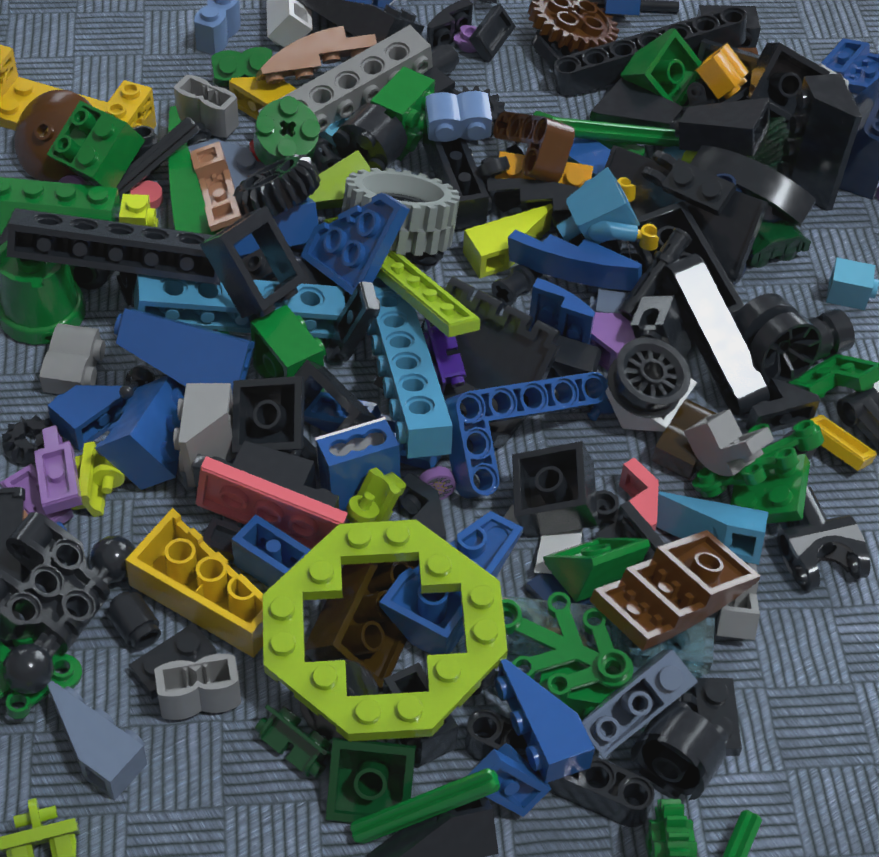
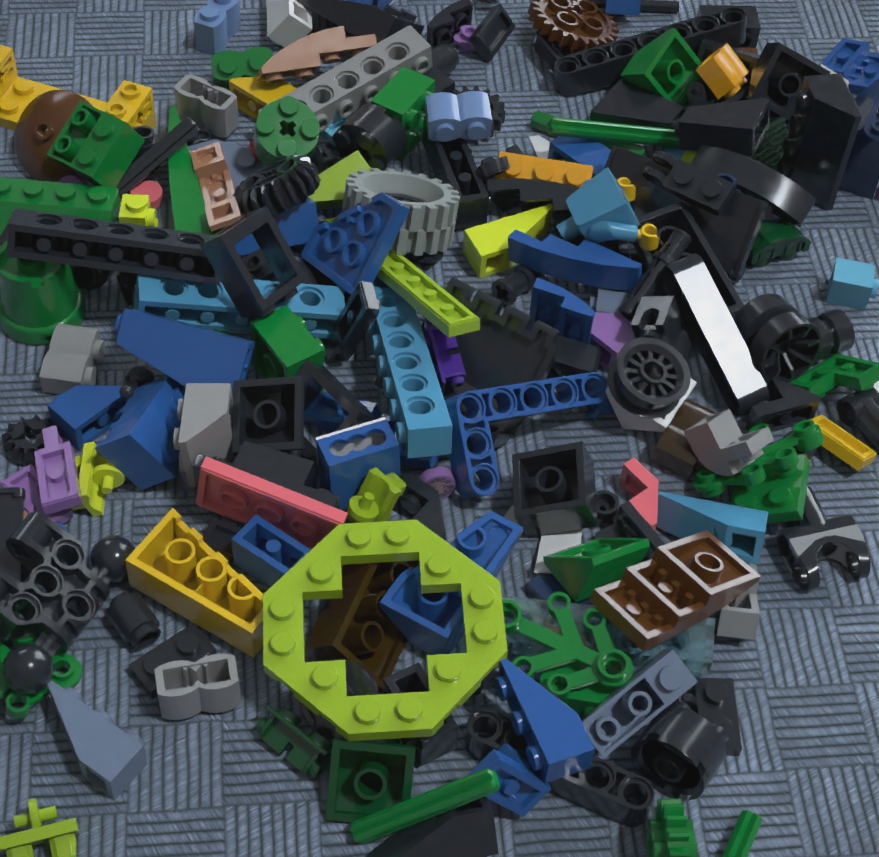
reddish brown beam [493,111,575,183] -> none

